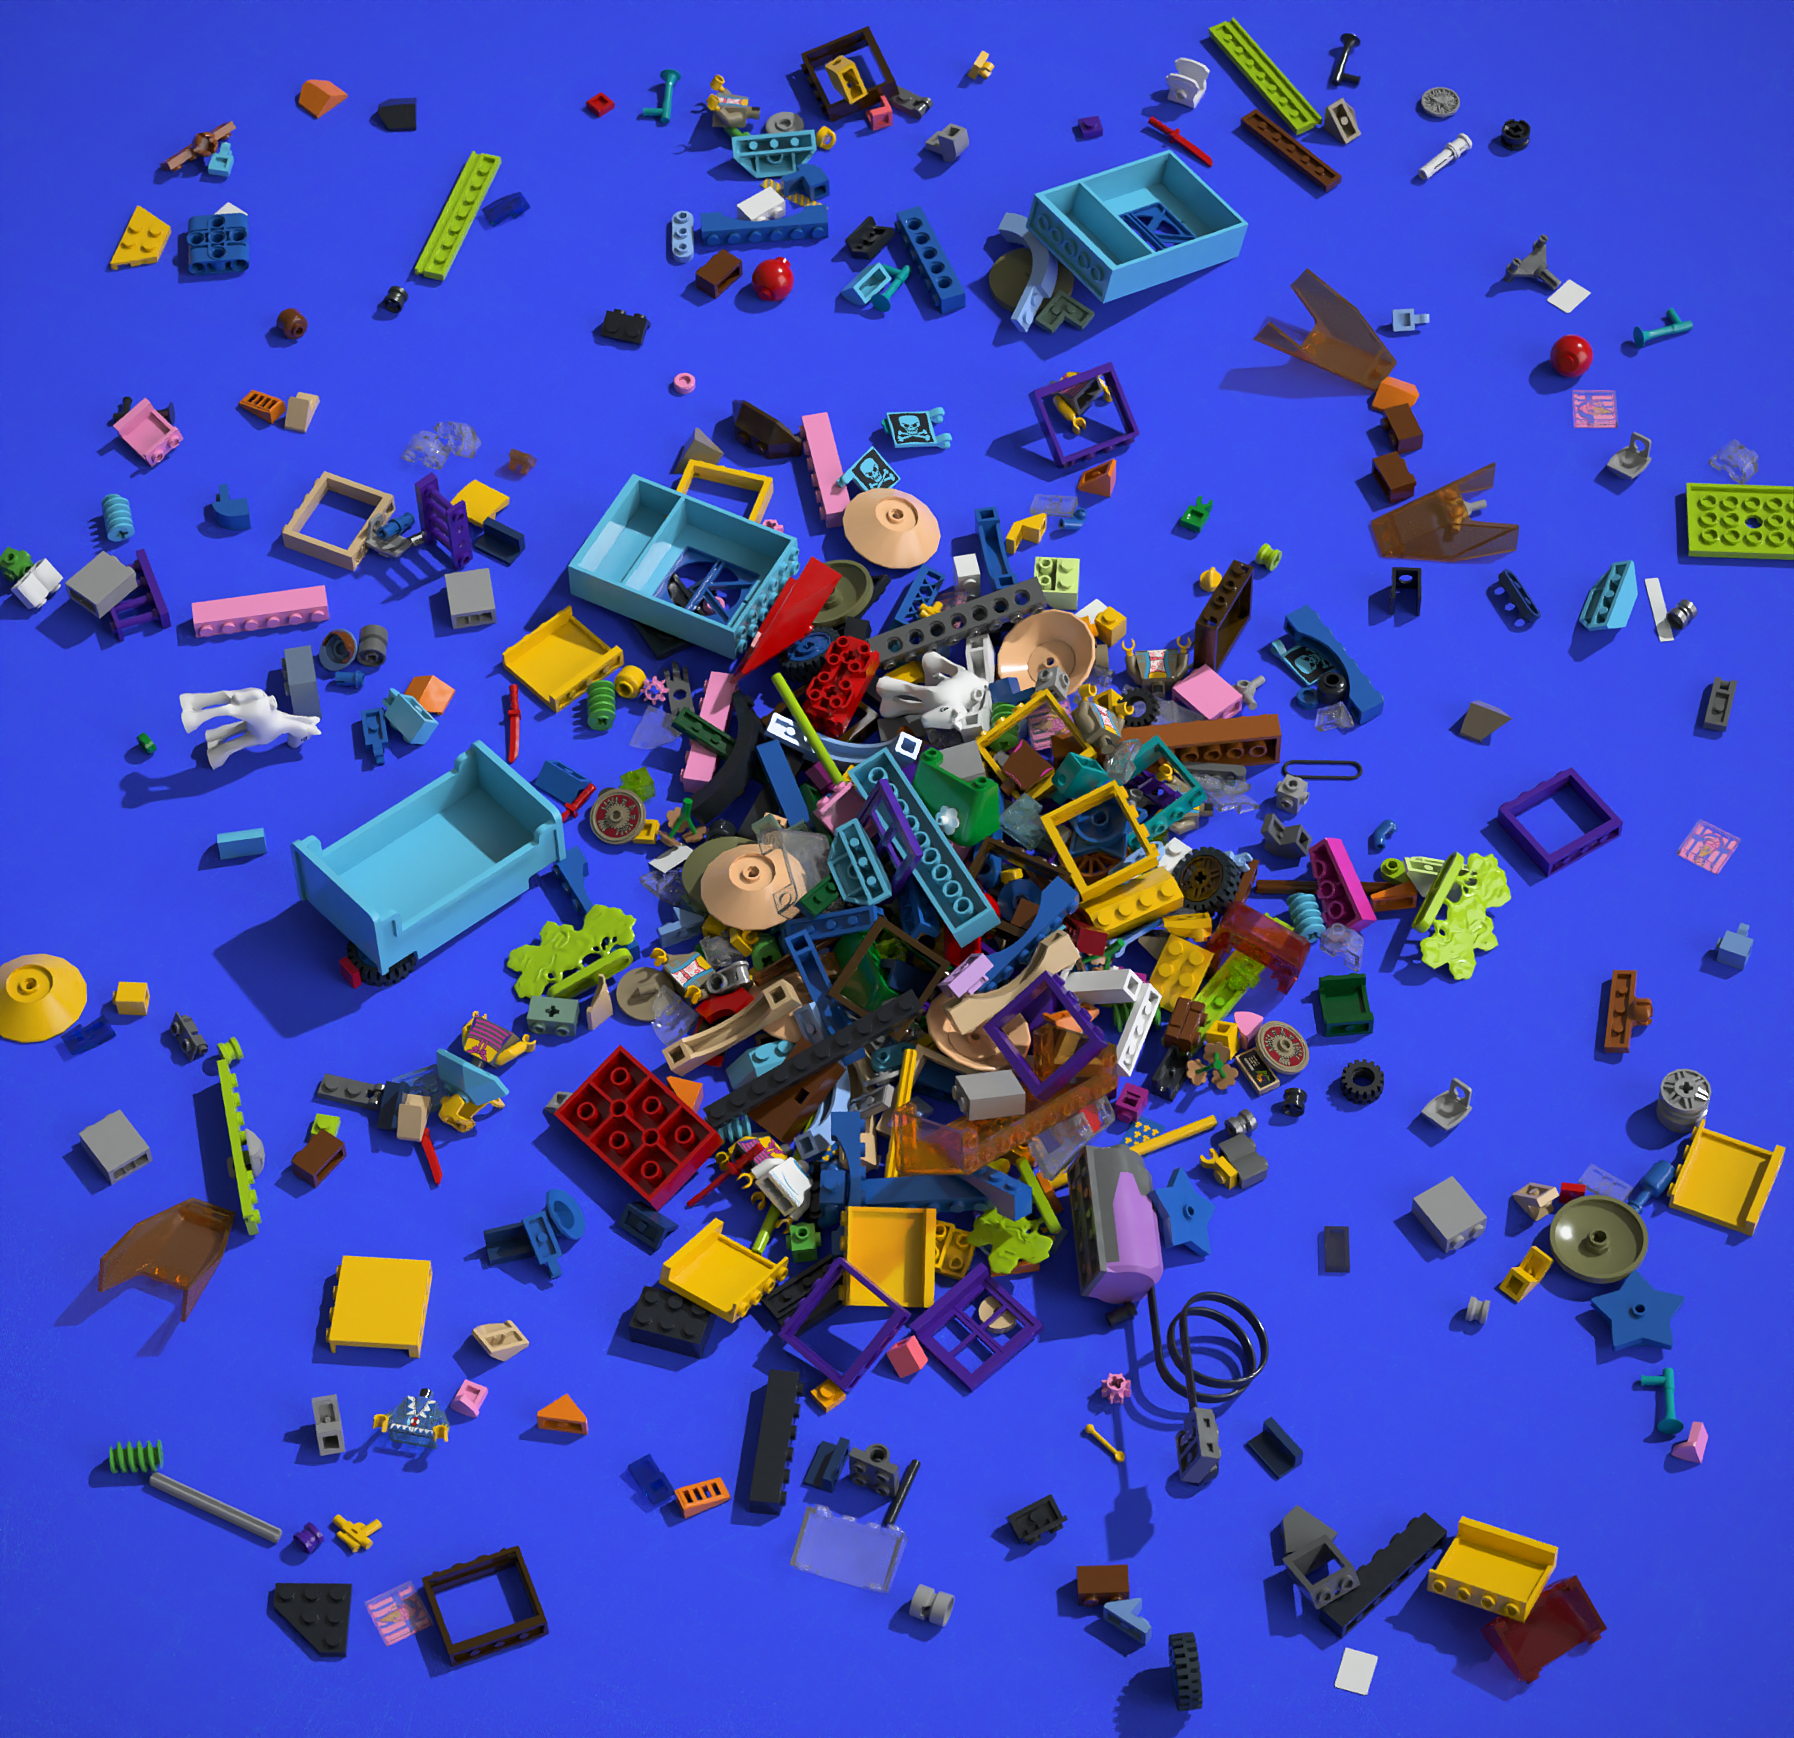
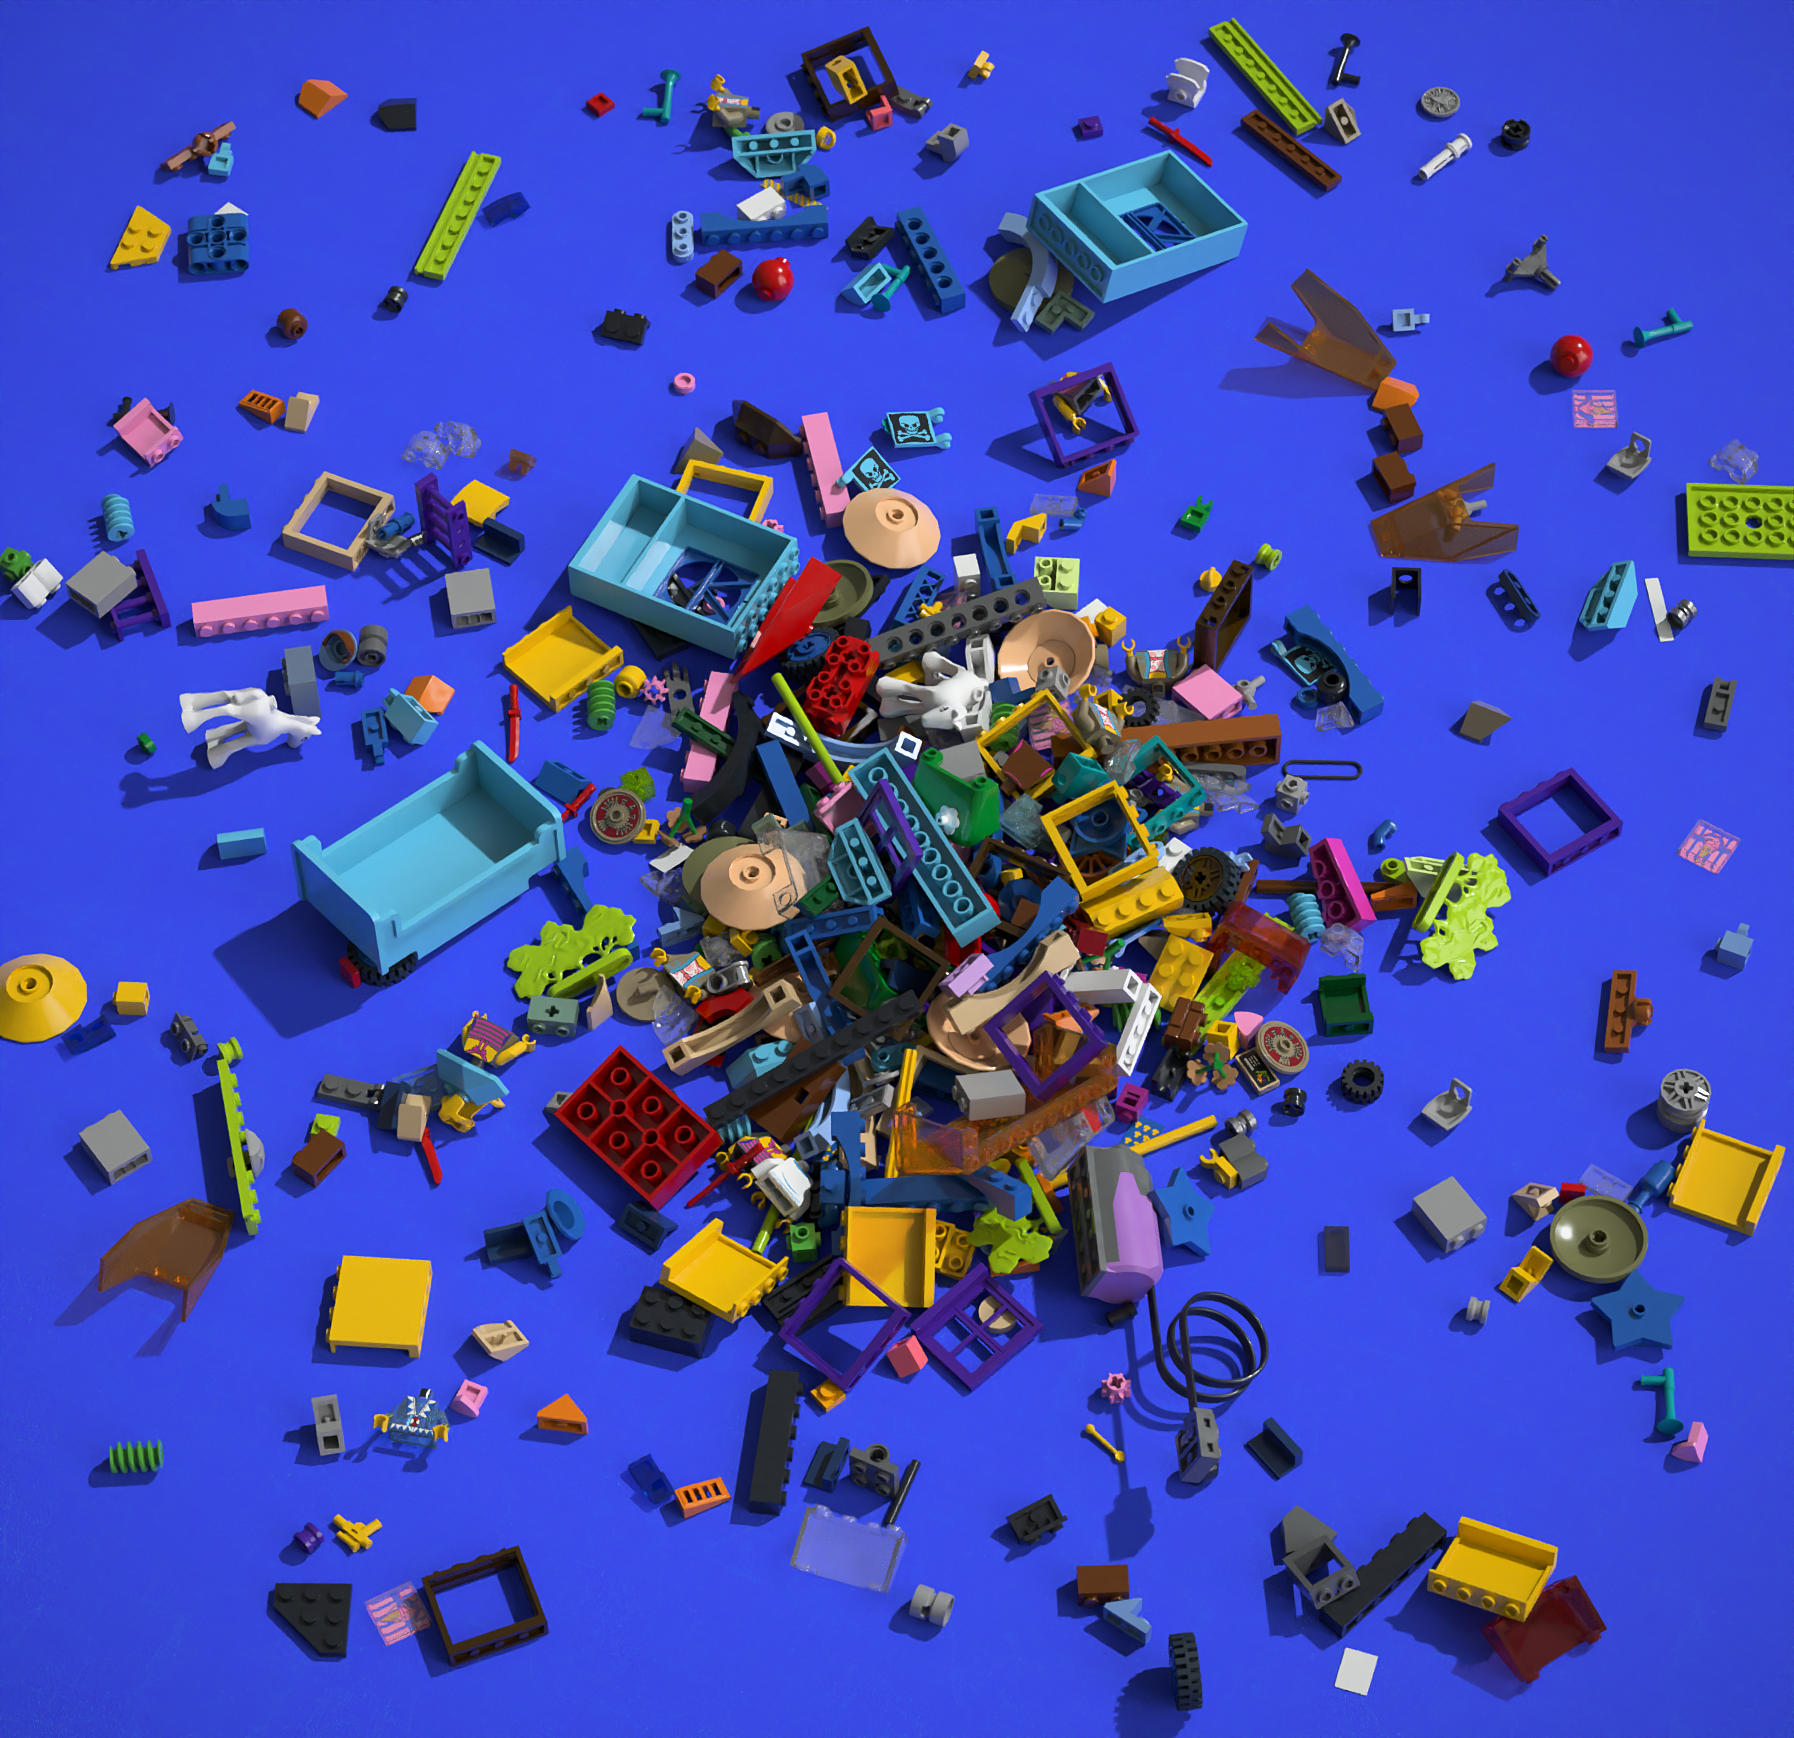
light grey axle [149,1472,282,1543] -> none
orange slope [666,1076,704,1113] -> none
white sticker [1547,280,1591,313] -> none

